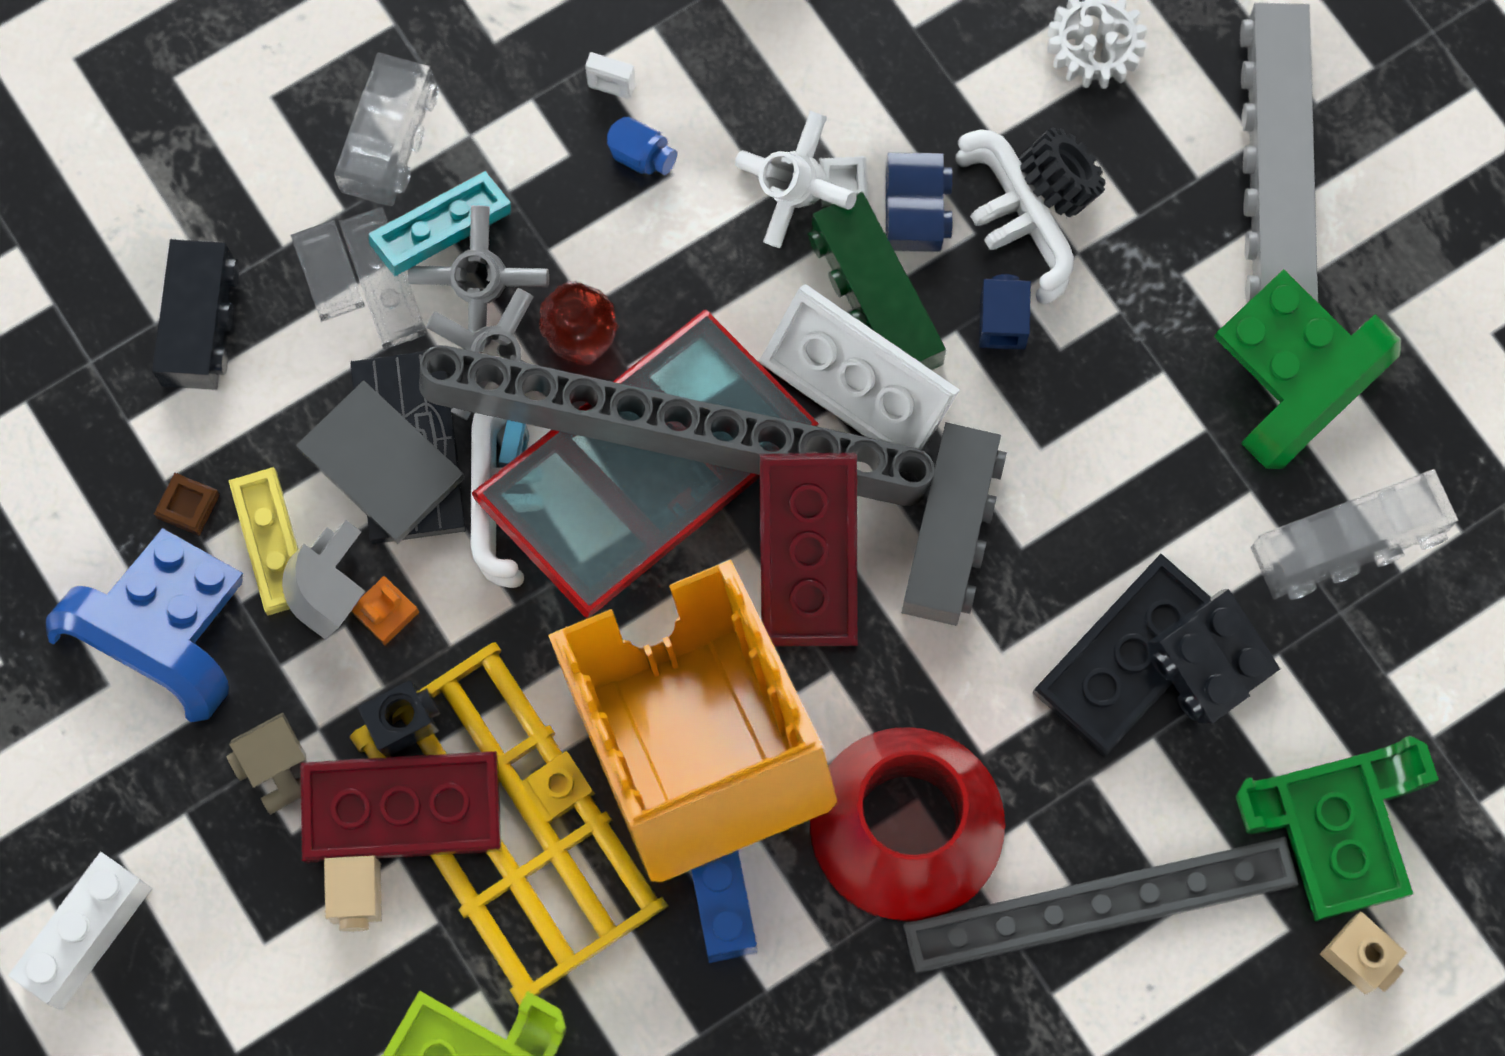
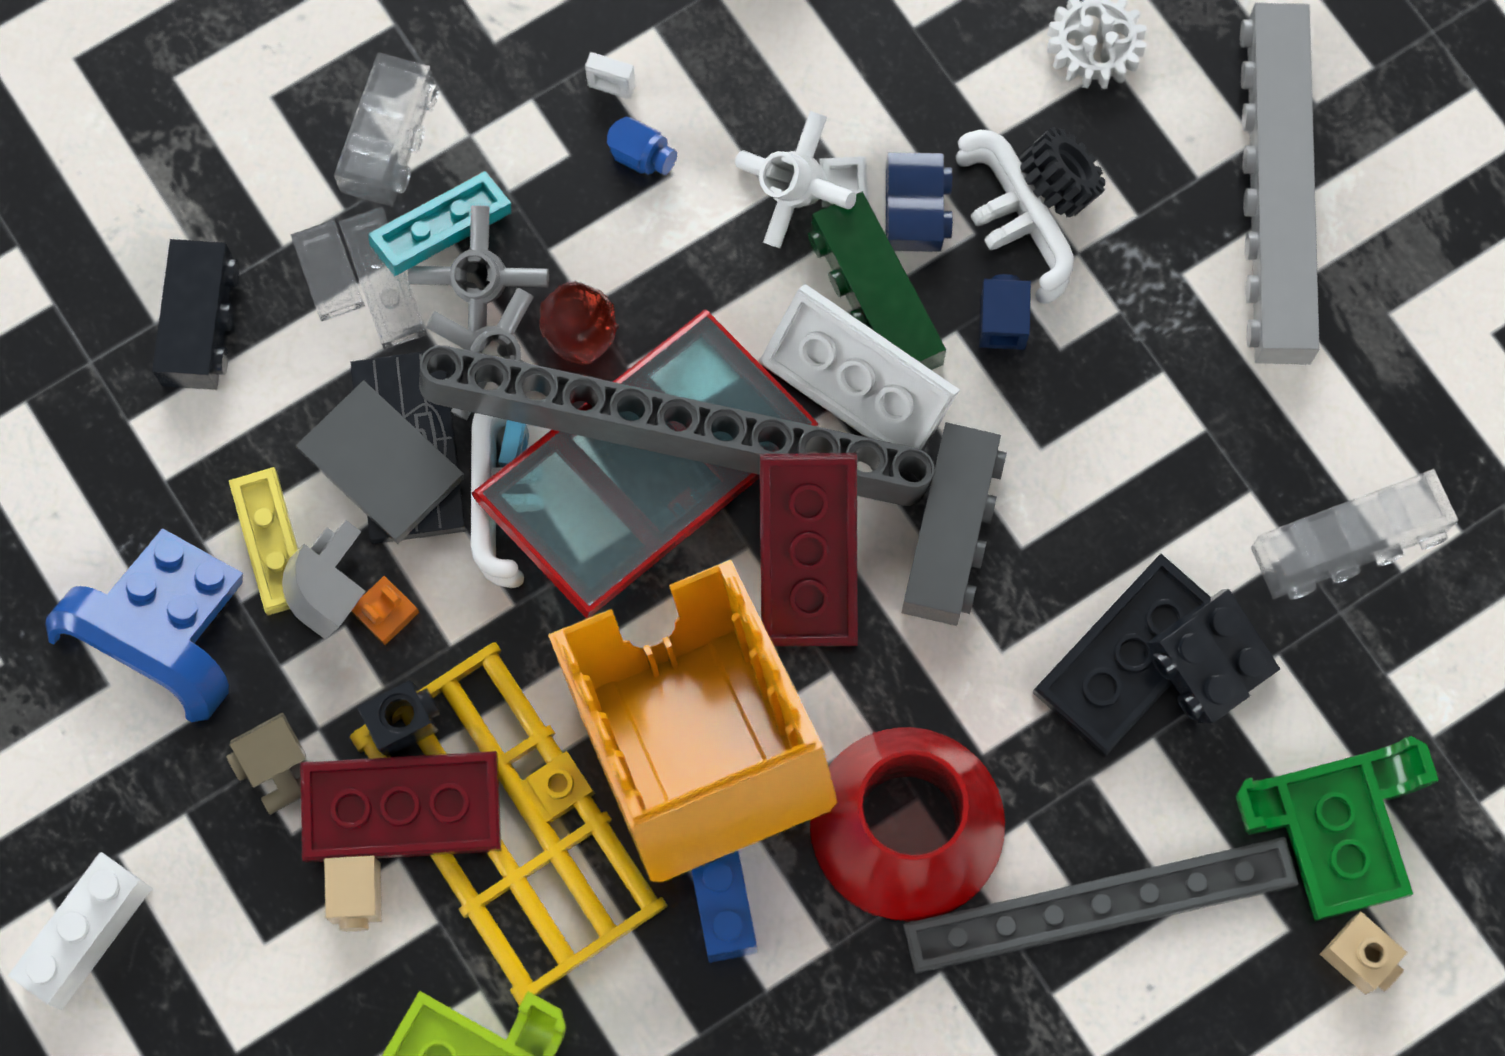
reddish brown tile [154,472,220,536] -> none
green piece [1214,269,1401,469] -> none

